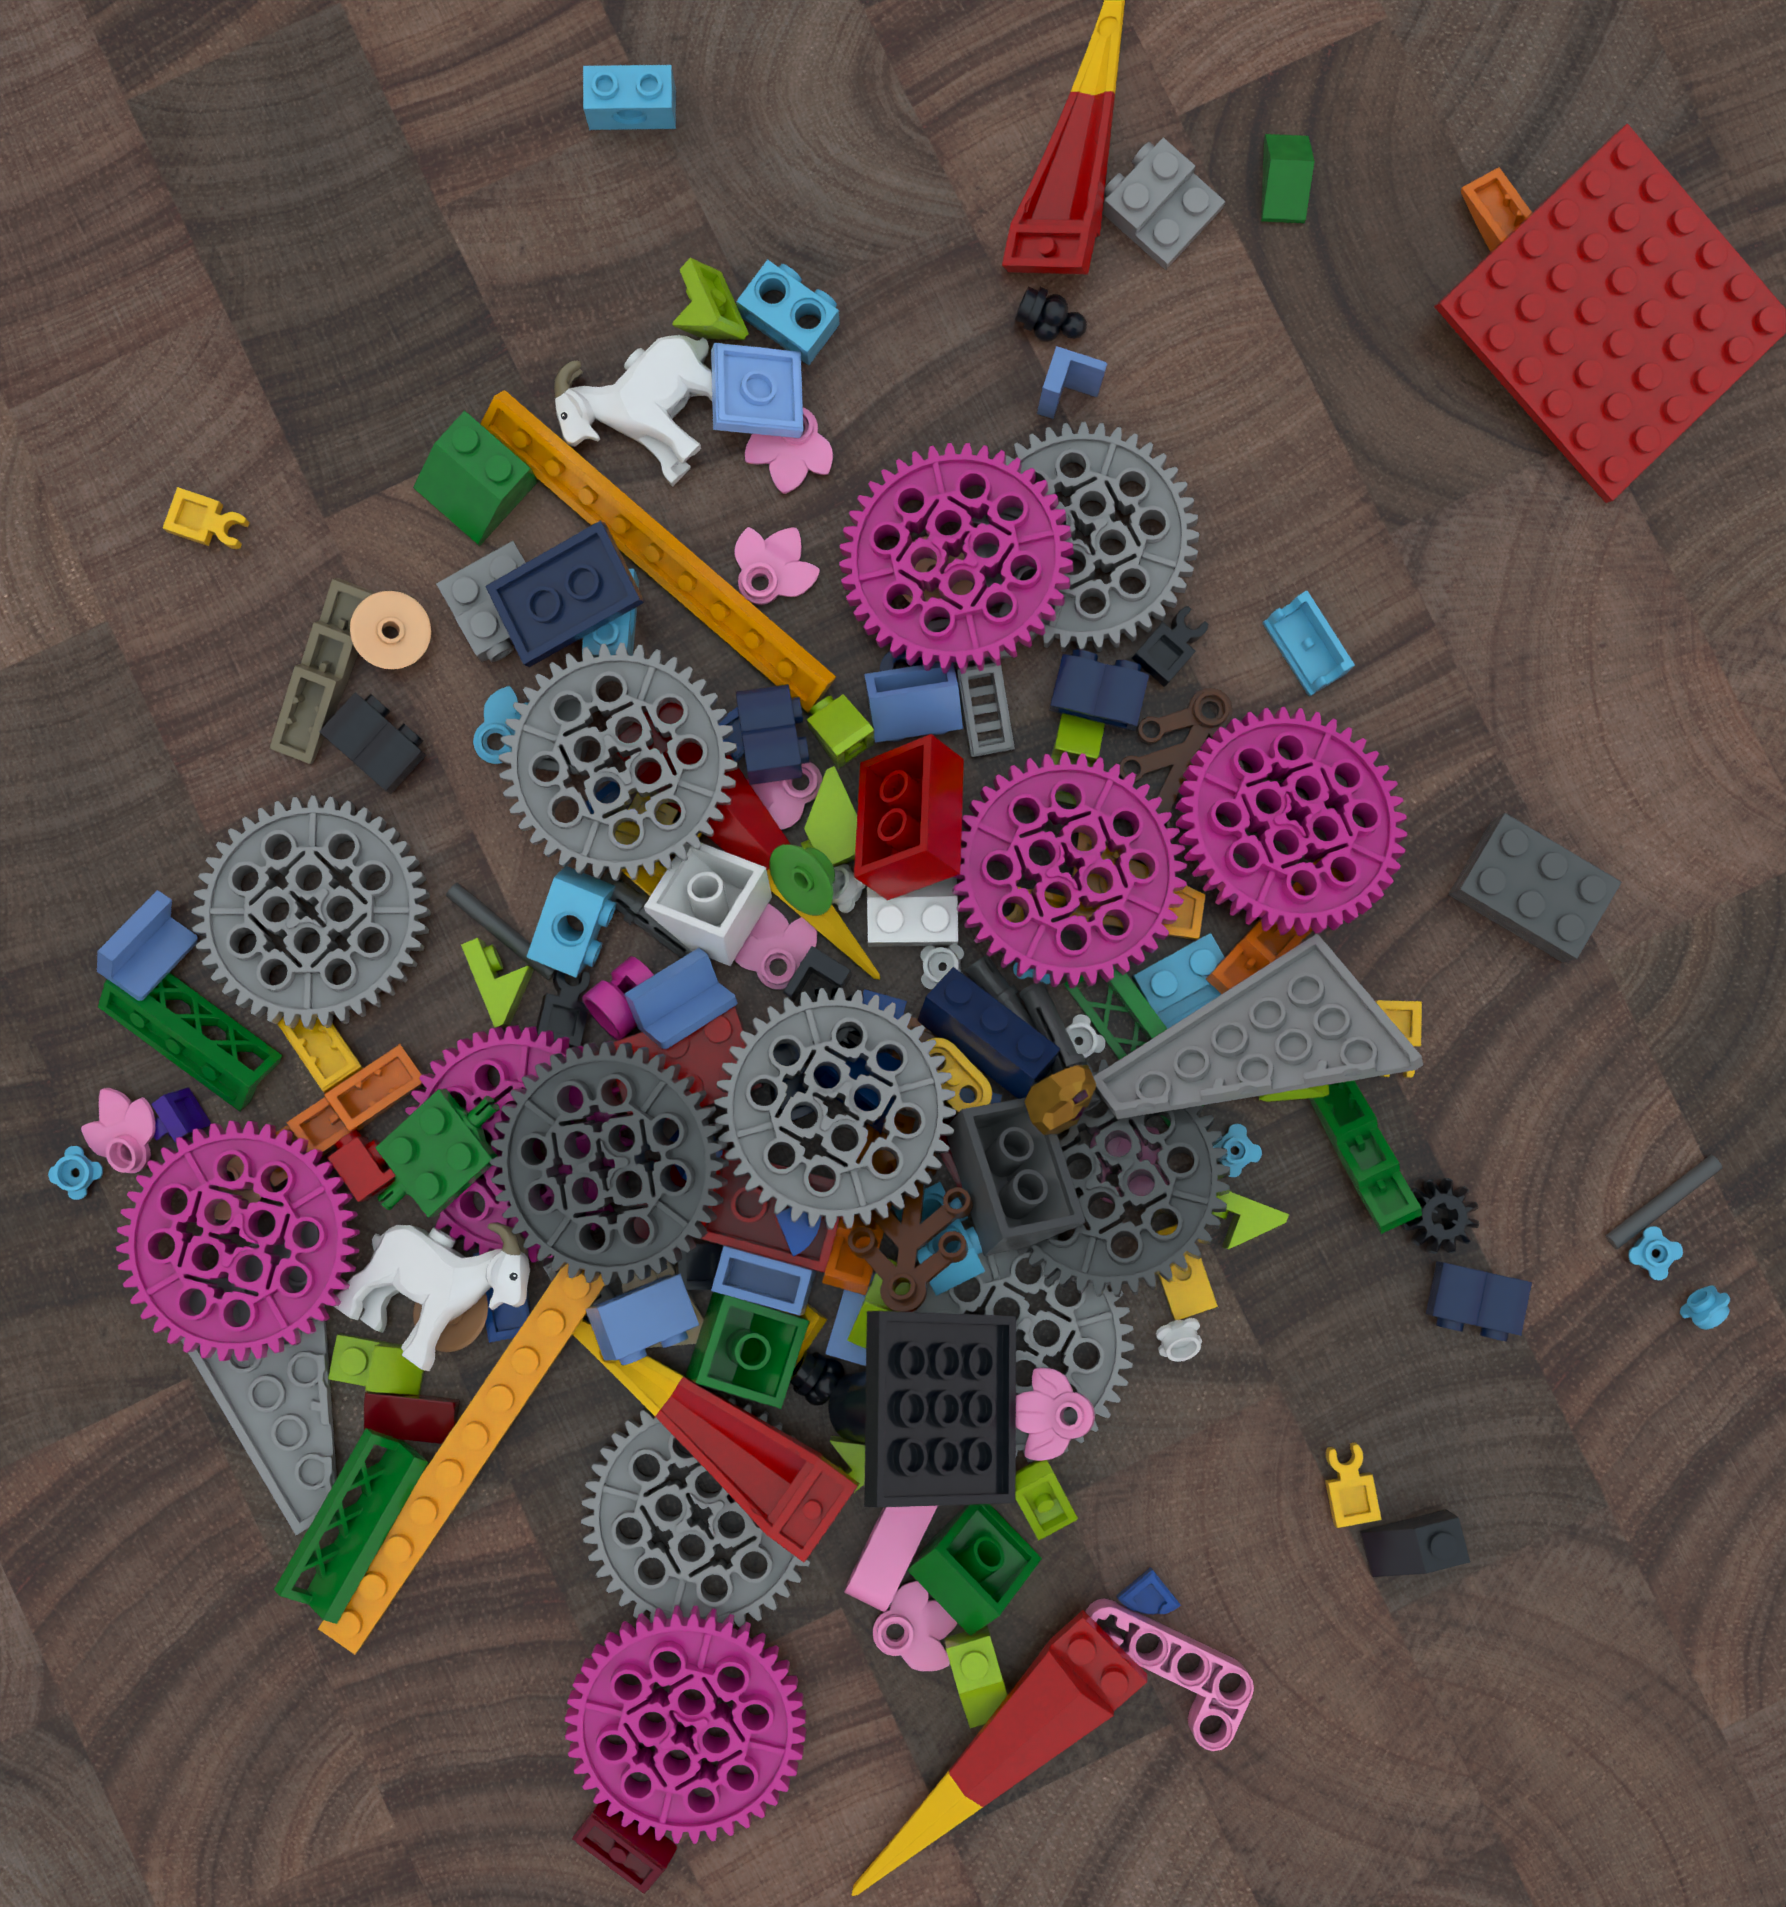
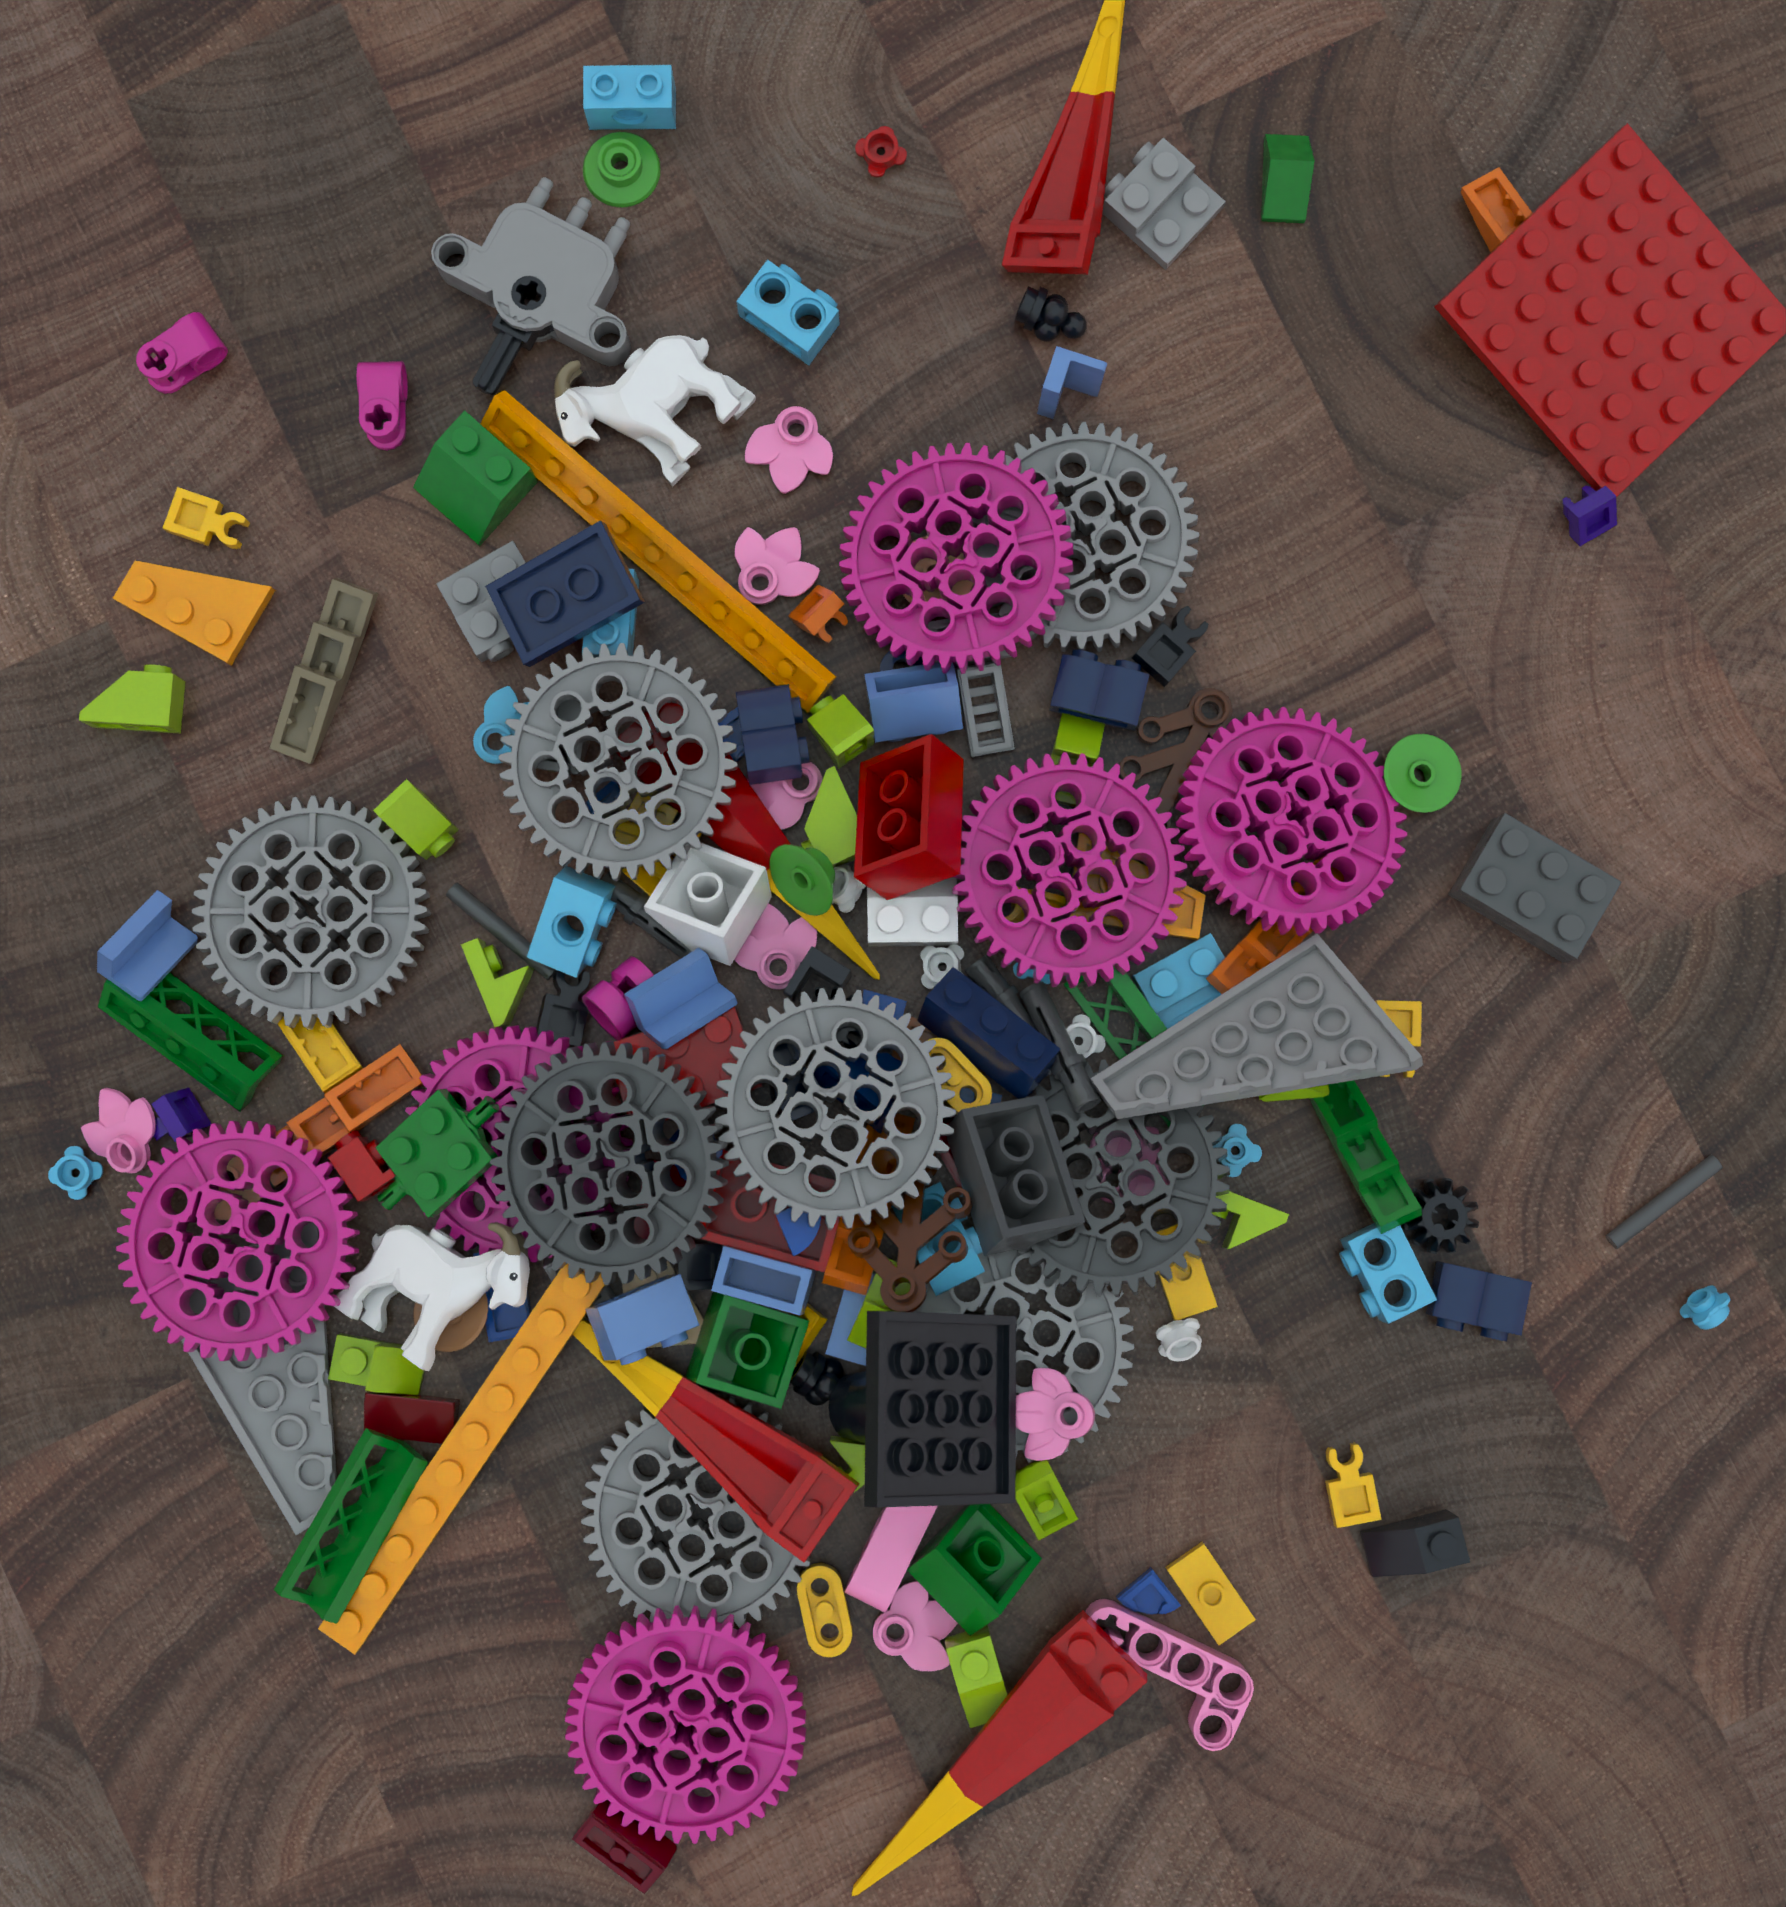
black brick [319,692,426,794] -> none
light nougat piece [350,591,431,669] -> none
lime slope [672,257,749,340] -> none
light blue tile [711,343,803,438] -> none
pearl gold rock [1024,1065,1096,1135] -> none
medium azure hinge [1262,591,1355,697] -> none
medium azure plate [1628,1226,1683,1280] -> none
none -> lime slope [79,665,185,734]
none -> light orange wing [113,560,276,666]
none -> dark pink piece [136,312,228,394]
none -> dark pink piece [356,361,408,451]
none -> lime slope [373,779,459,860]
none -> light grey piece [431,177,631,395]
none -> bright green piece [583,132,661,207]
none -> orange tile [788,585,848,643]
none -> yellow plate [797,1563,852,1657]
none -> red plate [855,126,907,178]
none -> yellow plate [1165,1542,1256,1646]
none -> medium azure brick [1339,1223,1437,1324]
none -> bright green piece [1384,734,1462,813]
none -> dark purple tile [1562,485,1617,546]

